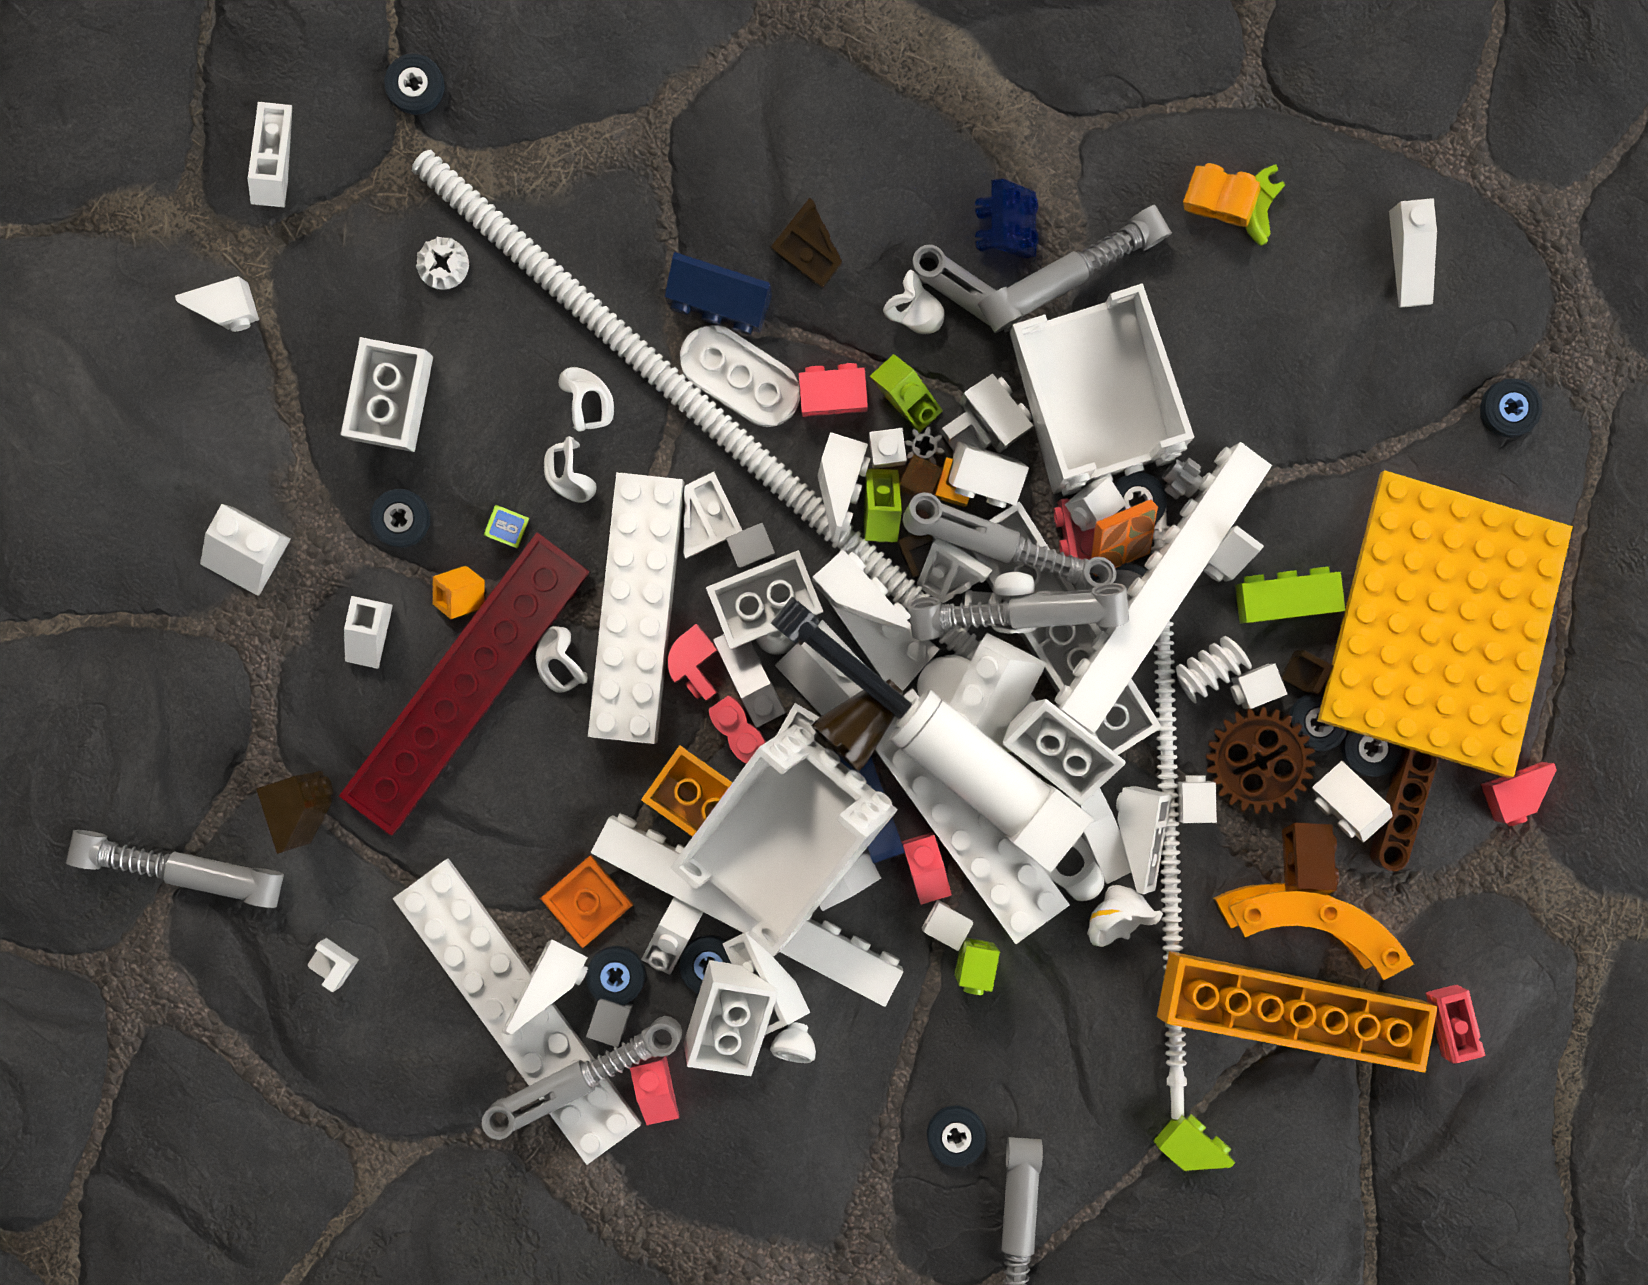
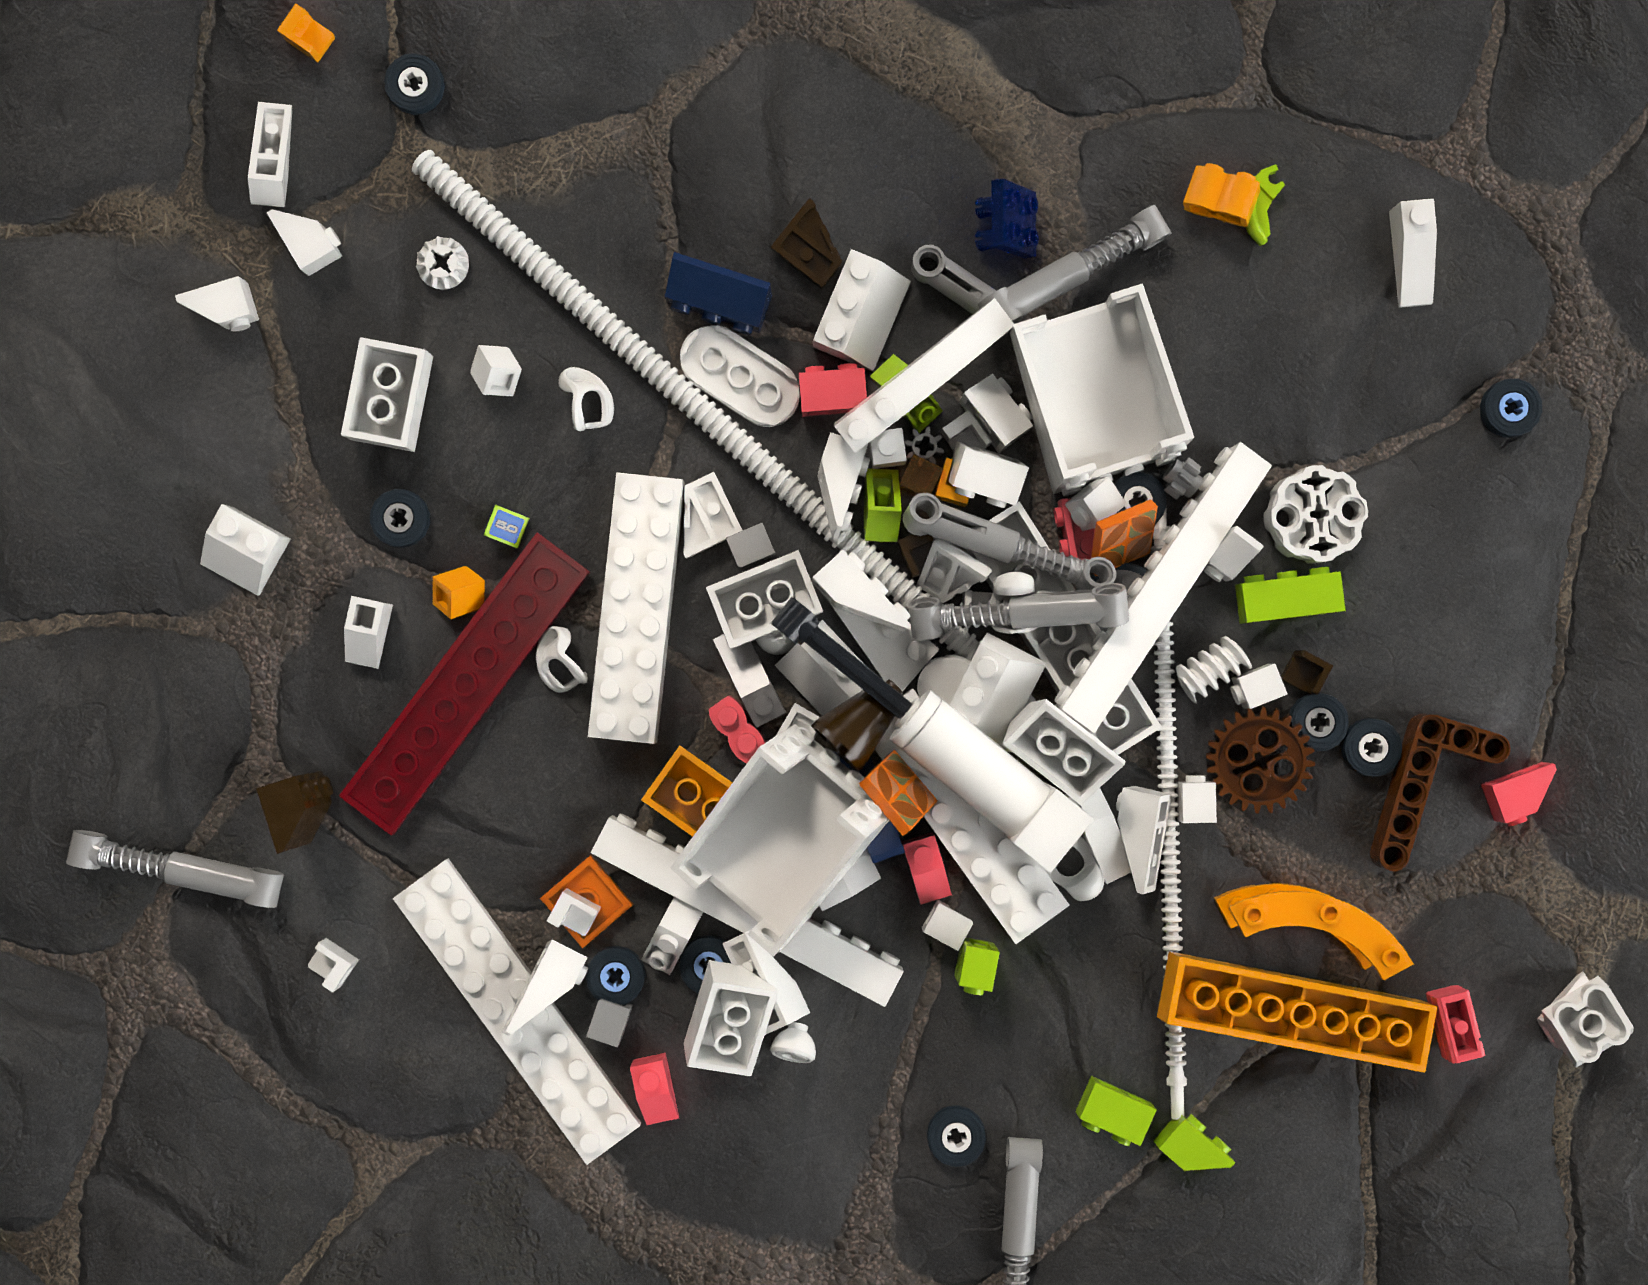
light grey piece [482,1016,682,1140] -> none
white piece [544,436,596,503] -> none
coral brick [668,624,718,701] -> none
white piece [883,270,945,334] -> none
white hair [1087,885,1163,947] -> none
reddish brown brick [1282,823,1339,895] -> none
white brick [1312,761,1393,843] -> none
yellow plate [1317,470,1573,778] -> none
none -> white slope [267,209,342,276]
none -> light orange panel [277,3,335,63]
none -> white panel [471,345,522,396]
none -> white panel [547,888,601,936]
none -> white slope [813,249,911,372]
none -> white slope [834,298,1014,453]
none -> tile [859,750,938,836]
none -> lime brick [1075,1076,1157,1146]
none -> white connector [1264,465,1368,564]
none -> white piece [1537,972,1634,1068]

